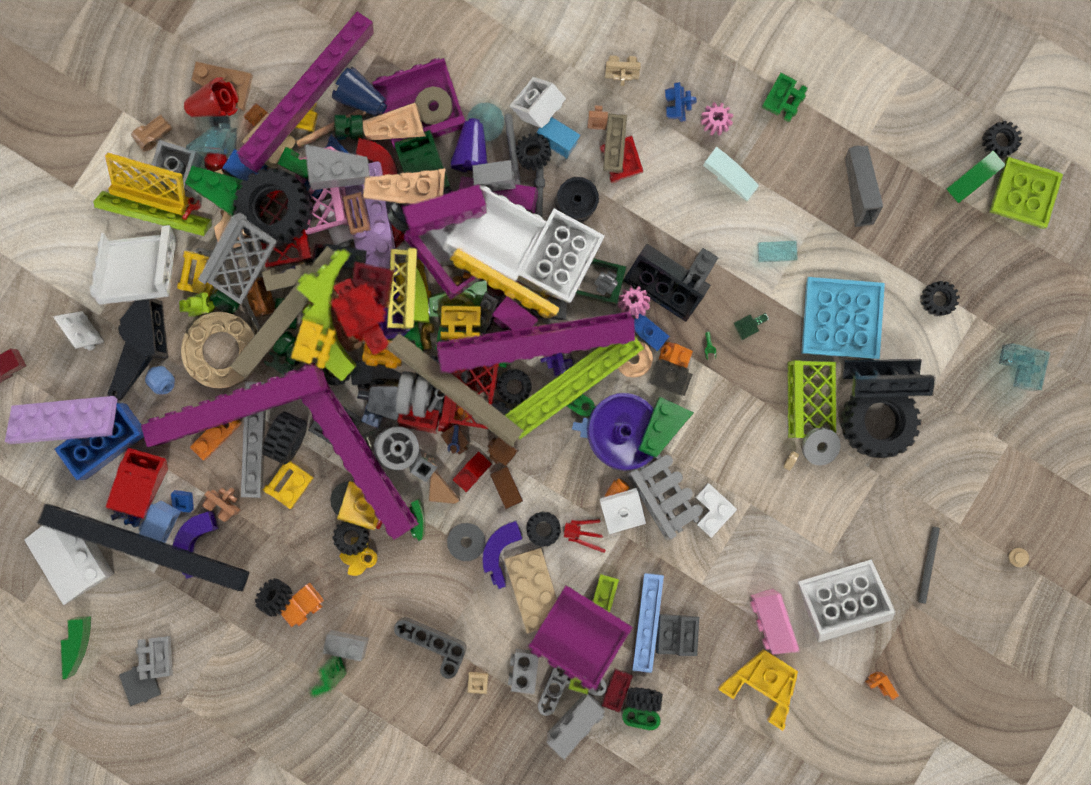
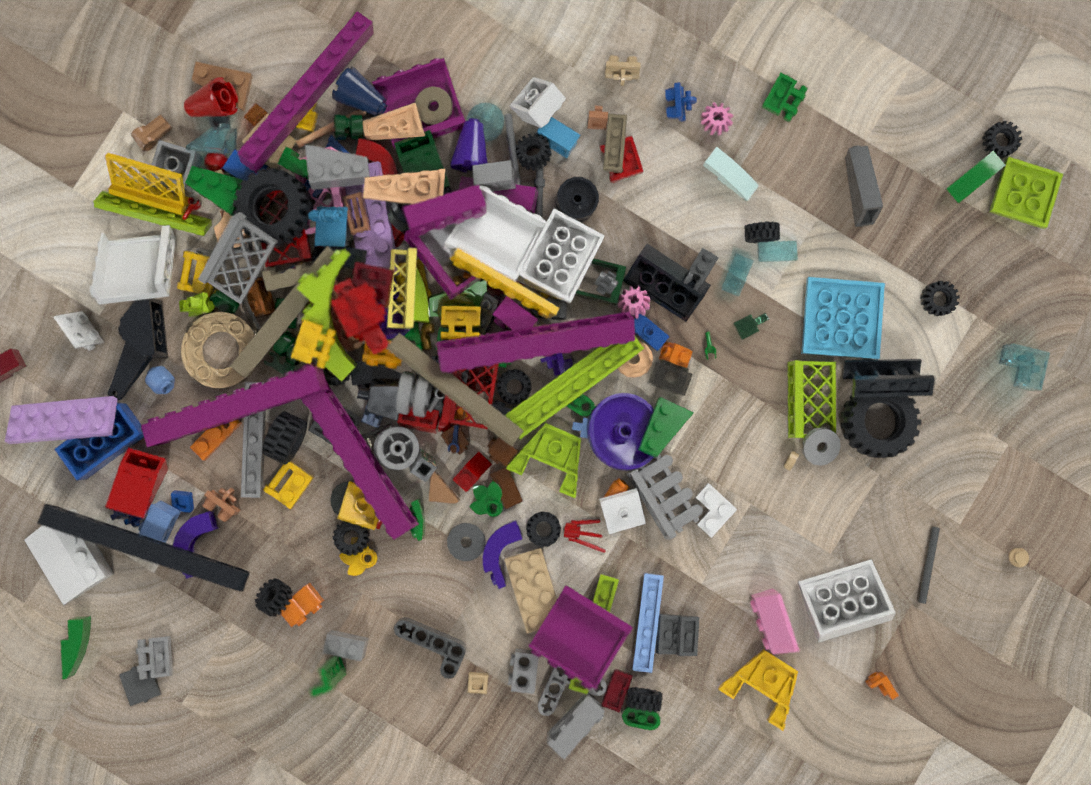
none -> dark azure hinge [308,207,348,247]
none -> green plate [469,481,503,517]
none -> lime wing [506,423,581,498]
none -> clear light blue slope [721,253,754,296]
none -> black tyre [744,221,780,243]

